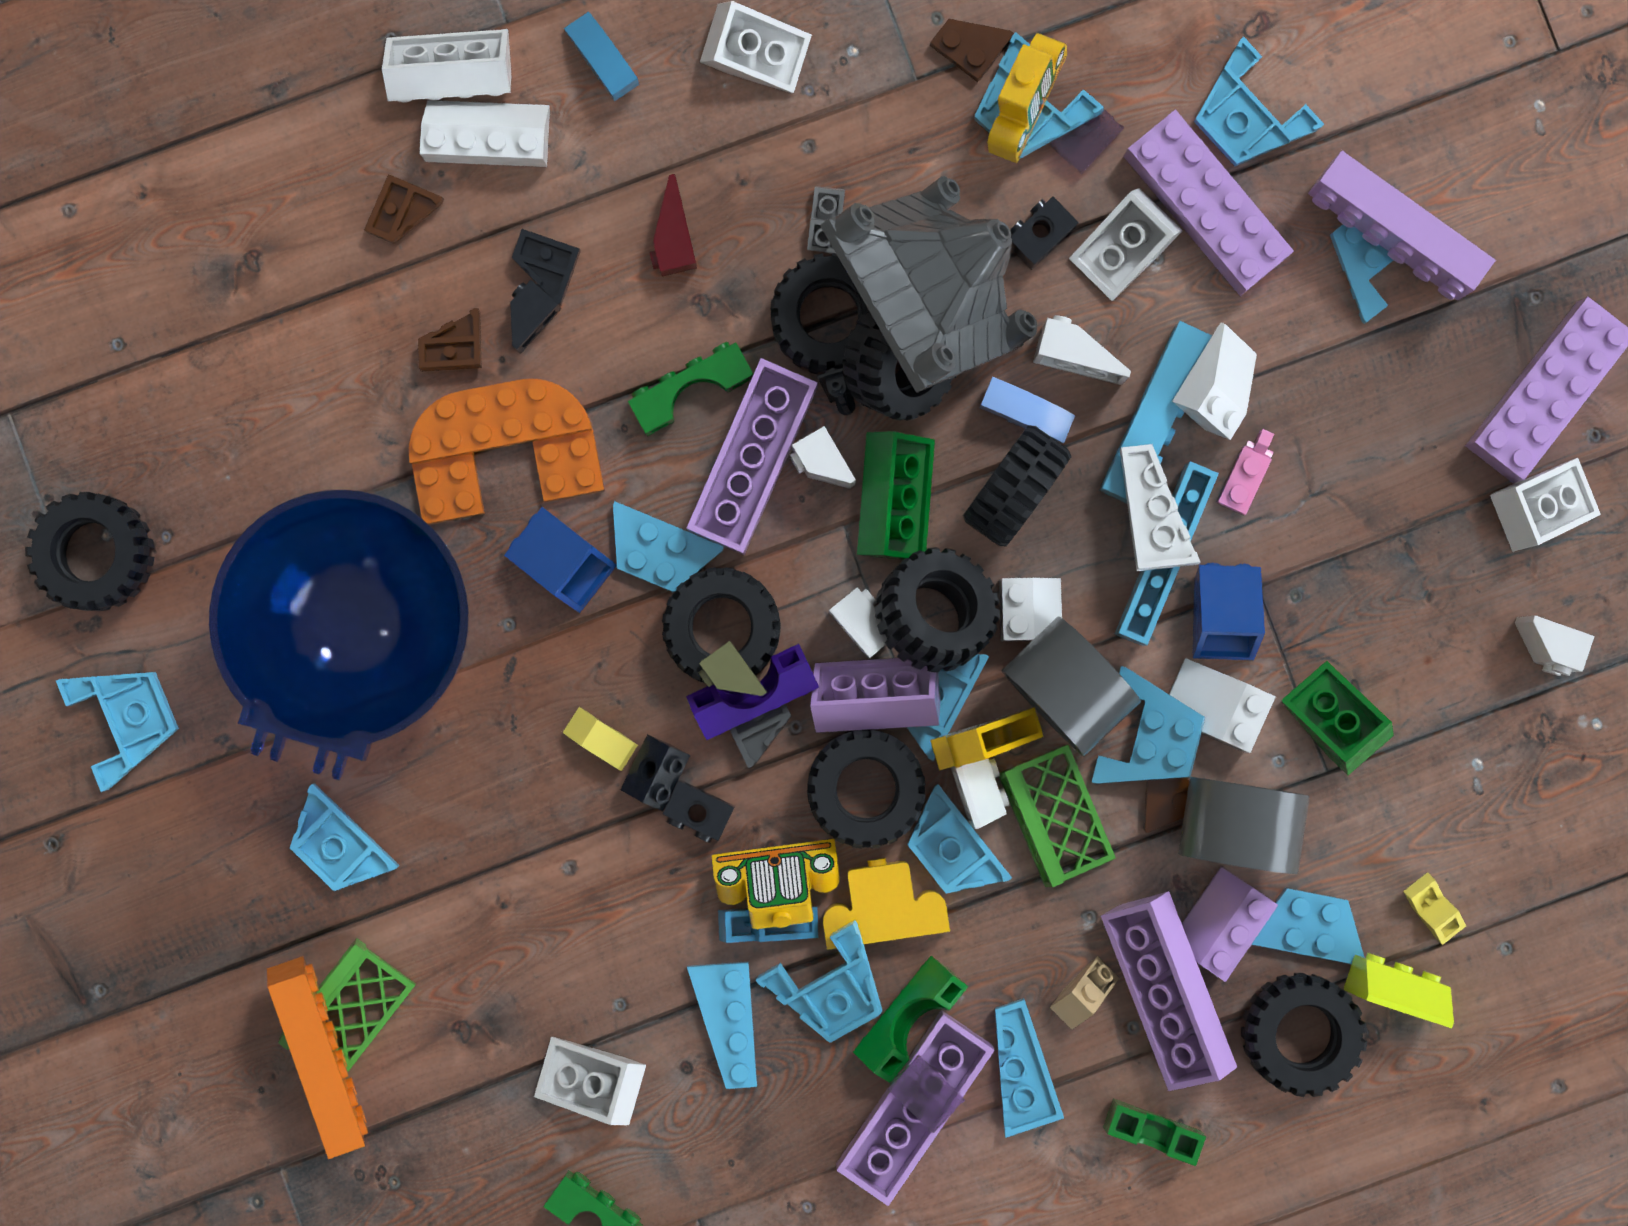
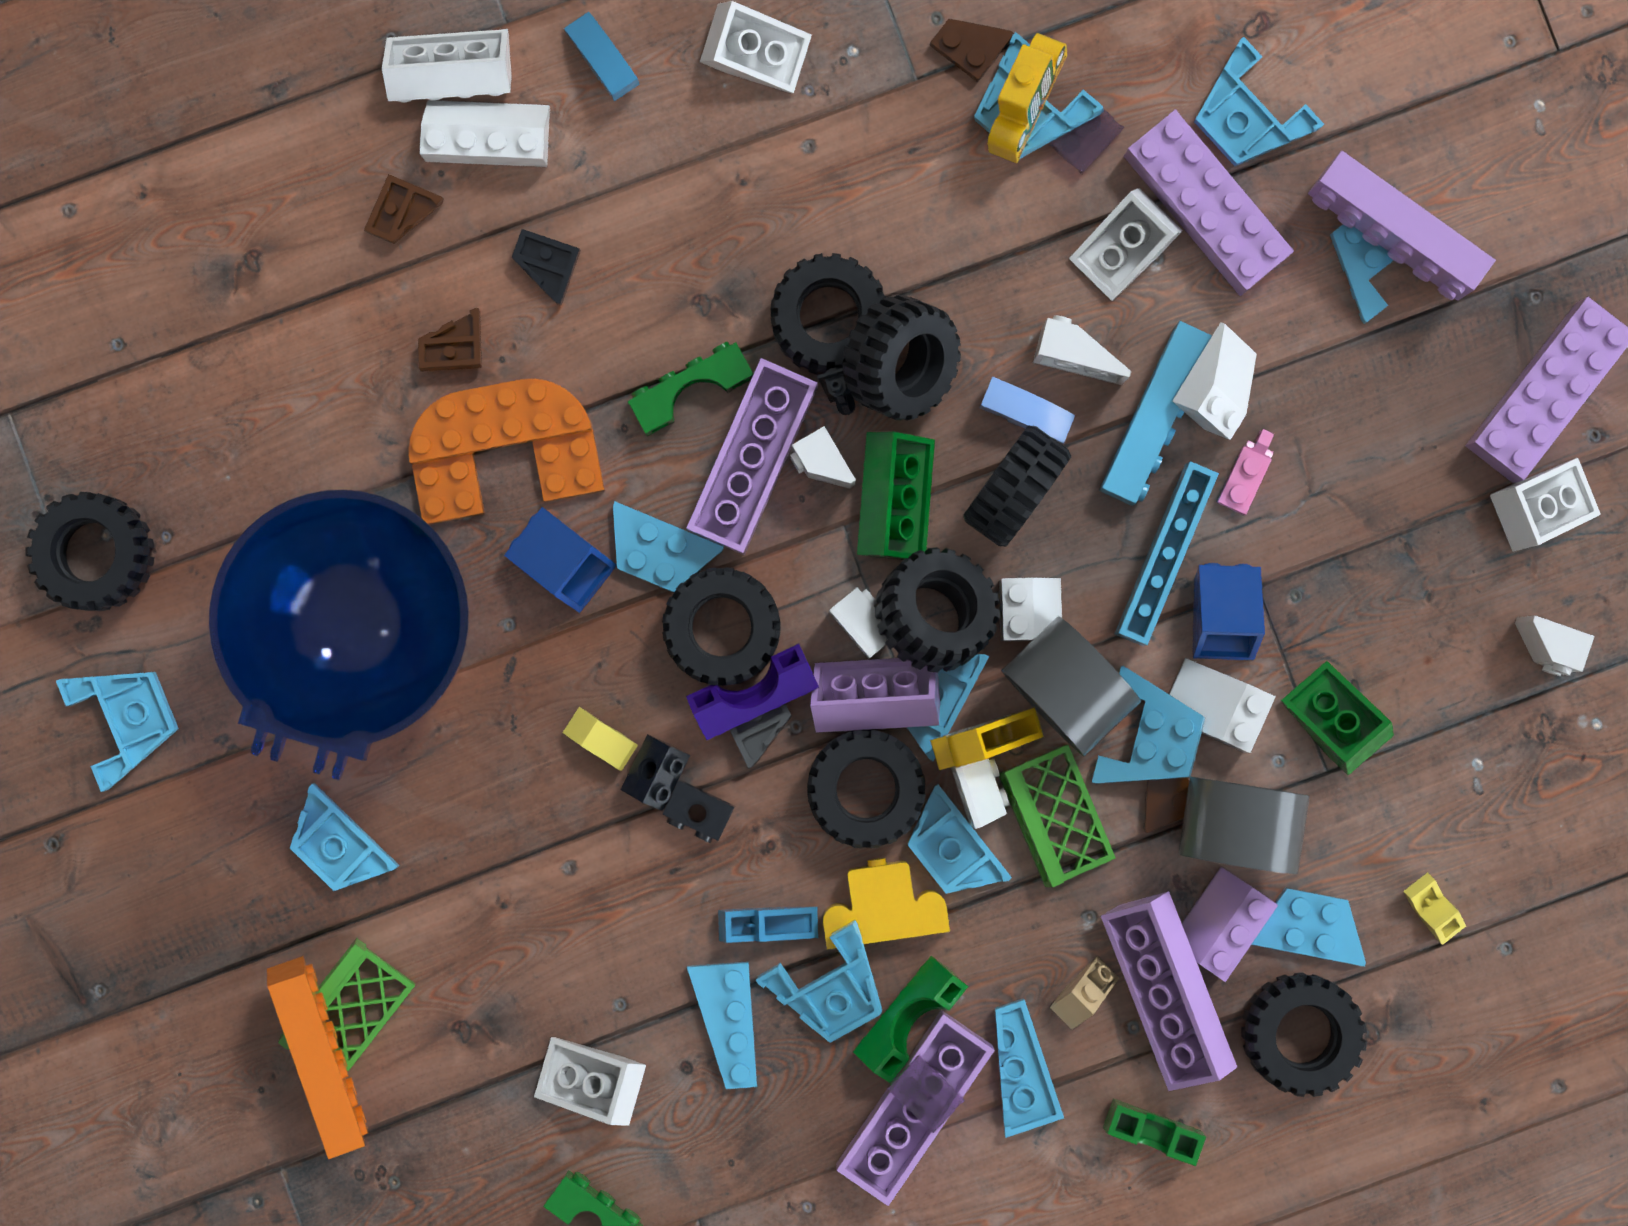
black slope [510,280,561,354] -> none
dark red slope [650,174,697,277] -> none
olive slope [698,641,767,696] -> none
brick [712,839,840,929] -> none
light grey slope [807,186,845,253] -> none
dark grey piece [820,176,1037,393] -> none
black brick [1010,196,1079,270] -> none
white wing [1120,444,1200,571] -> none
neon yellow slope [1343,952,1454,1028] -> none

